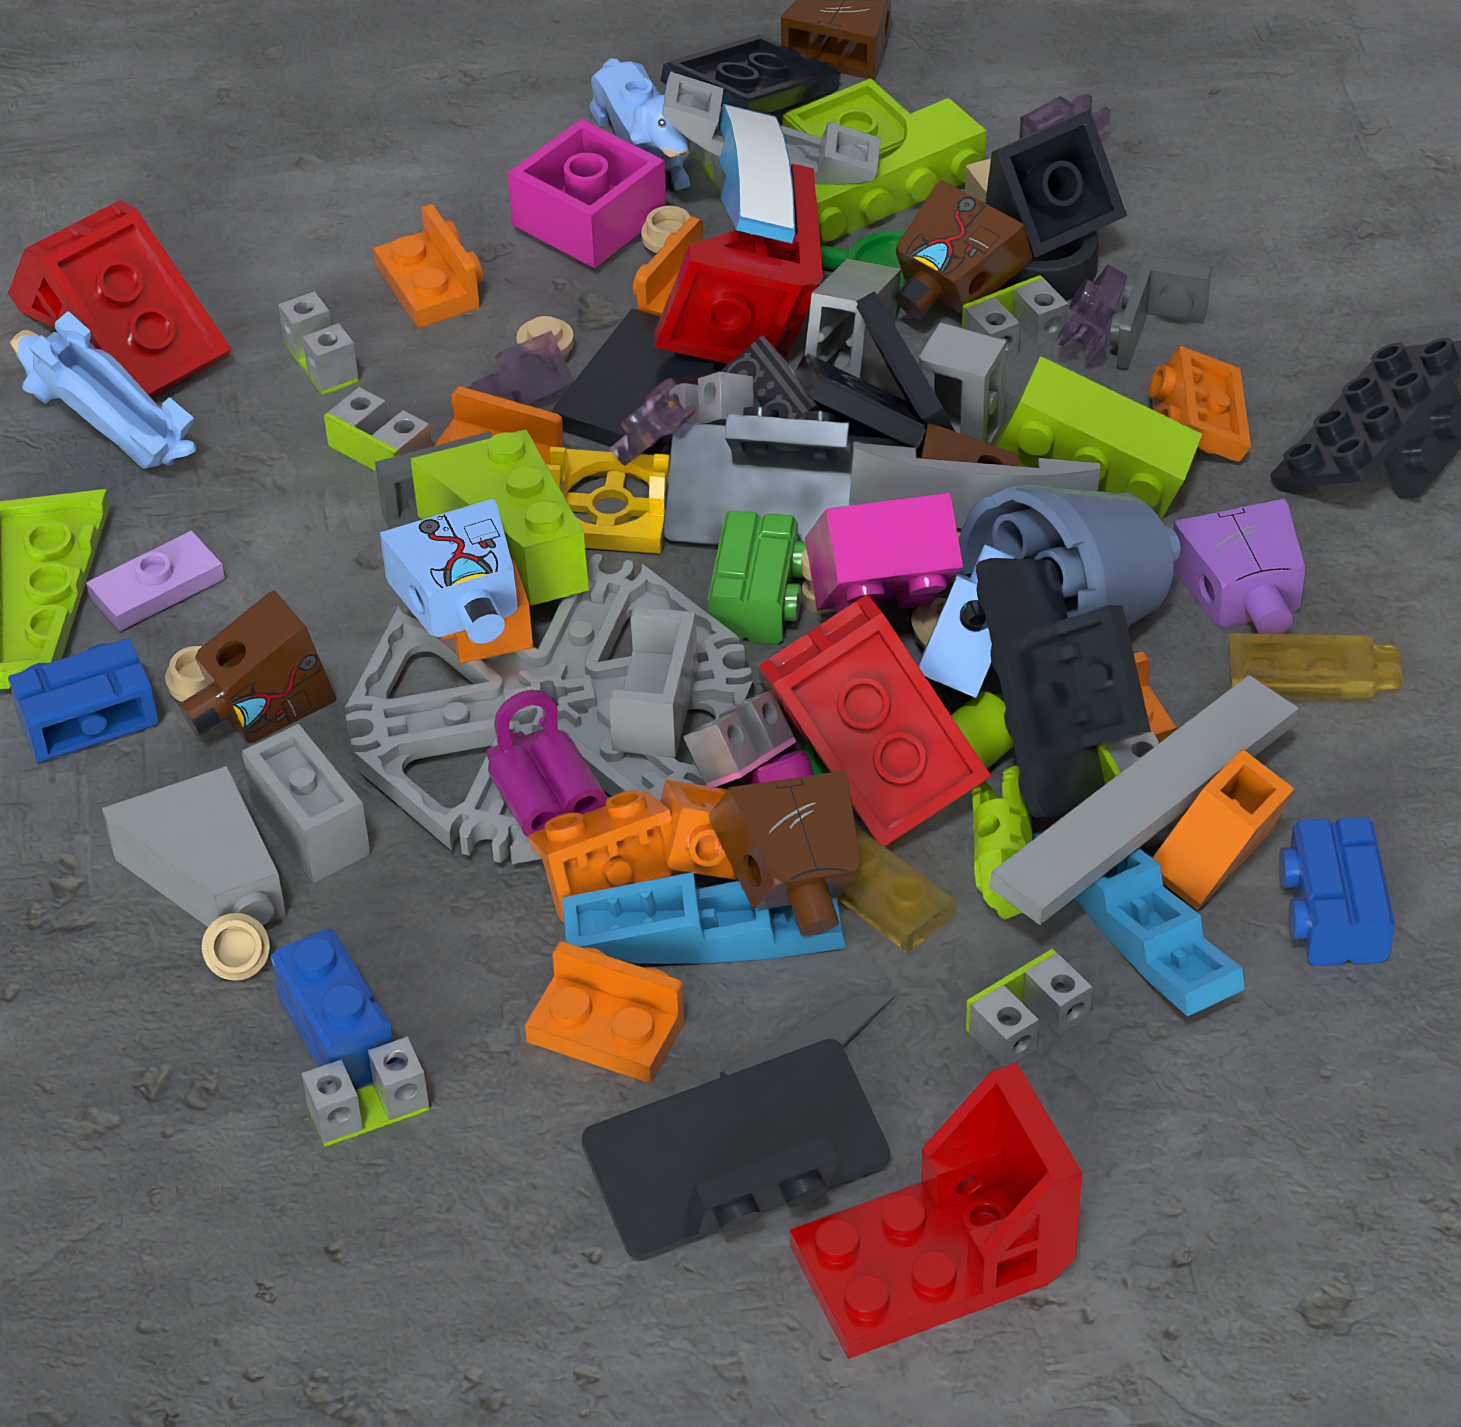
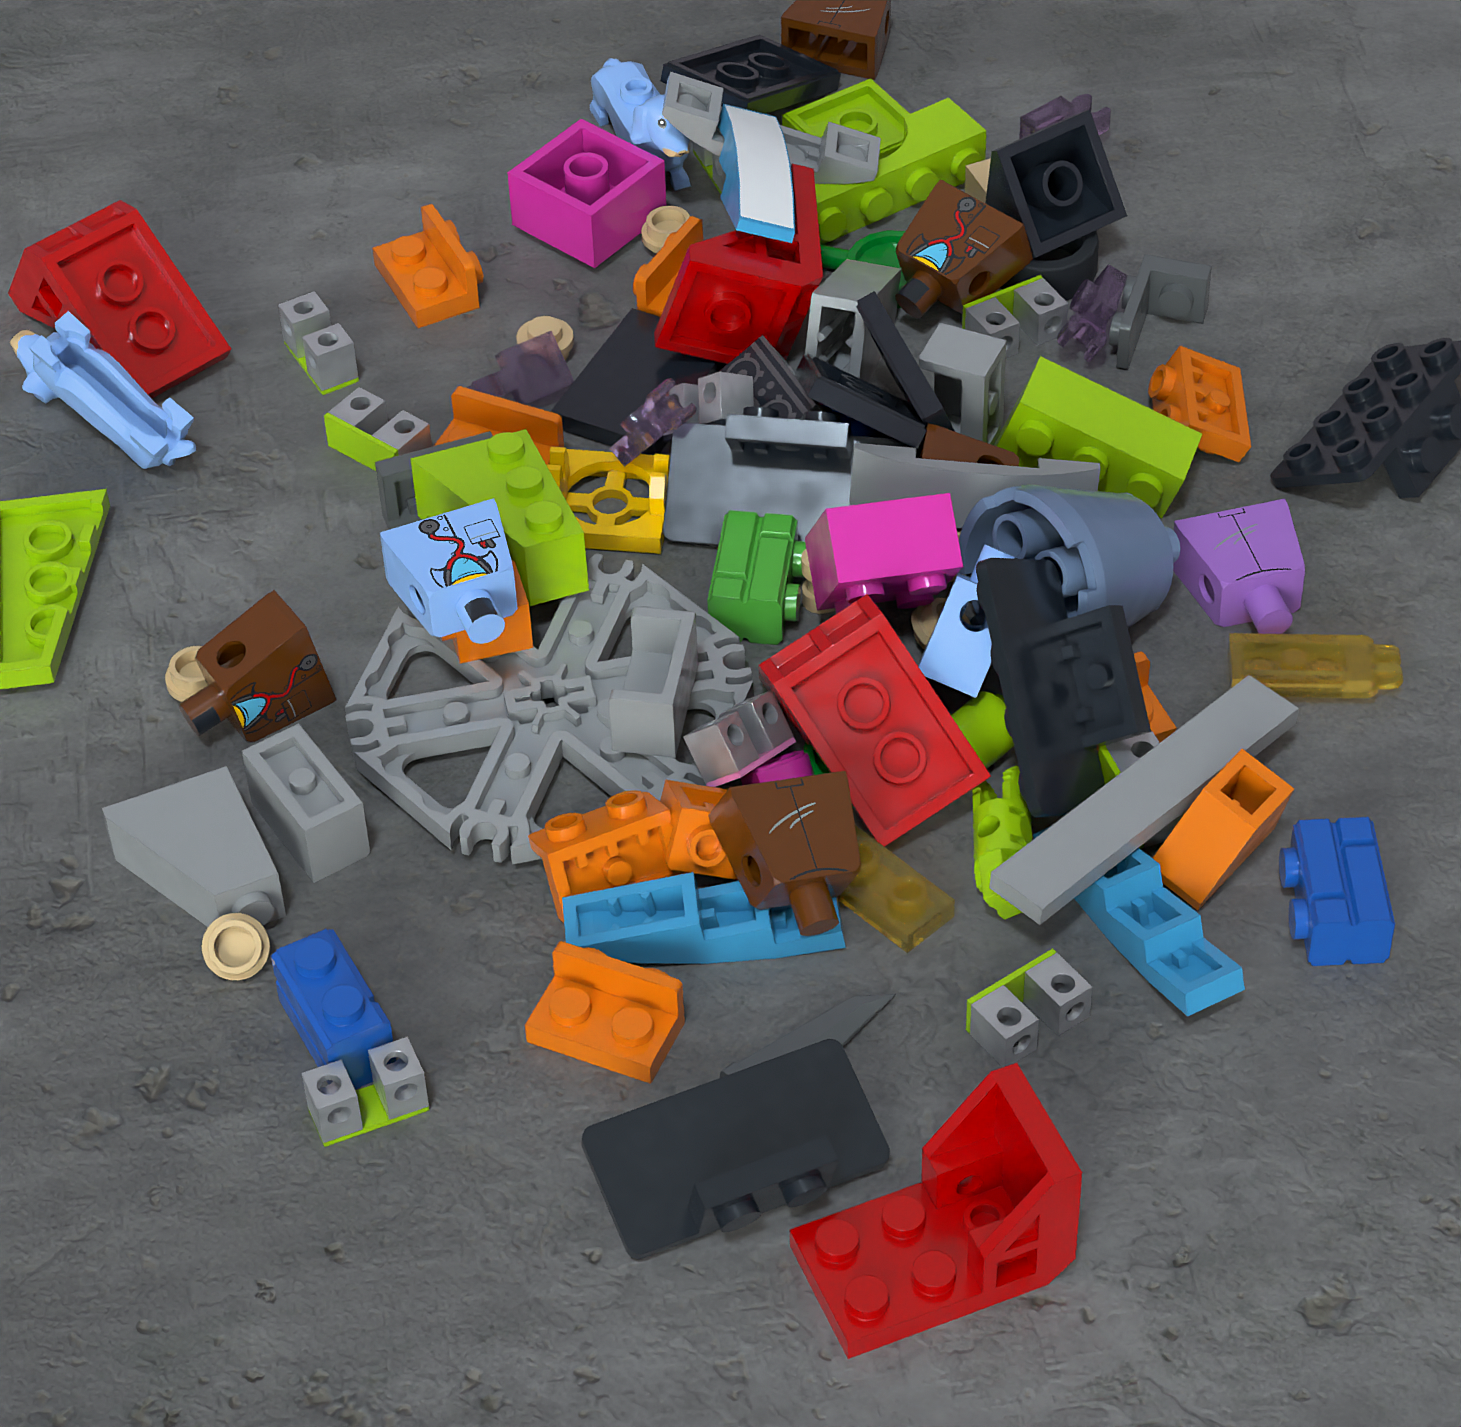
blue brick [8,638,159,763] -> none
lavender plate [86,531,225,632] -> none
magenta piece [485,689,607,837] -> none

